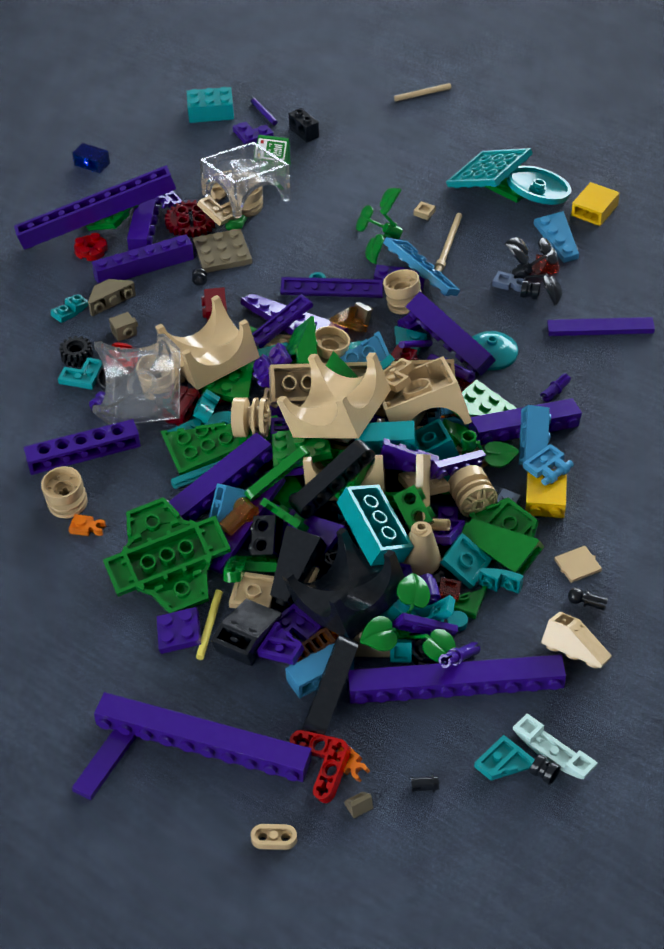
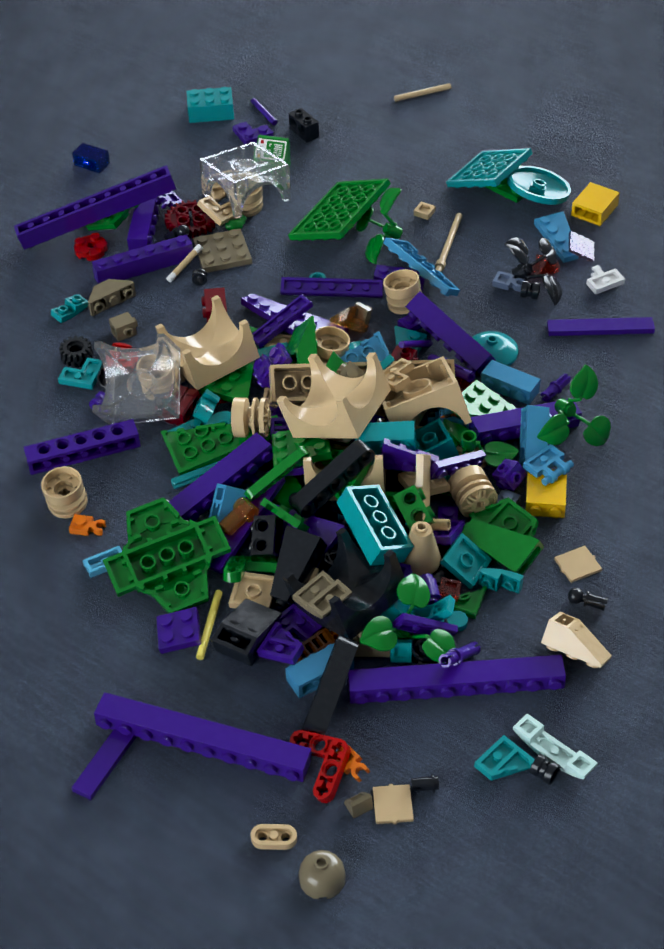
none -> medium azure tile [82,546,122,578]
none -> black pin [164,224,190,240]
none -> tan bar [166,244,203,283]
none -> green plate [288,178,391,241]
none -> dark tan slope [293,571,352,619]
none -> dark tan cylinder [298,850,346,899]
none -> dark tan brick [336,361,365,378]
none -> tan piece [373,784,414,825]
none -> dark azure brick [481,360,540,405]
none -> dark purple brick [492,458,527,491]
none -> green plant [537,364,611,446]
none -> piece [569,231,594,262]
none -> white plate [586,265,625,295]

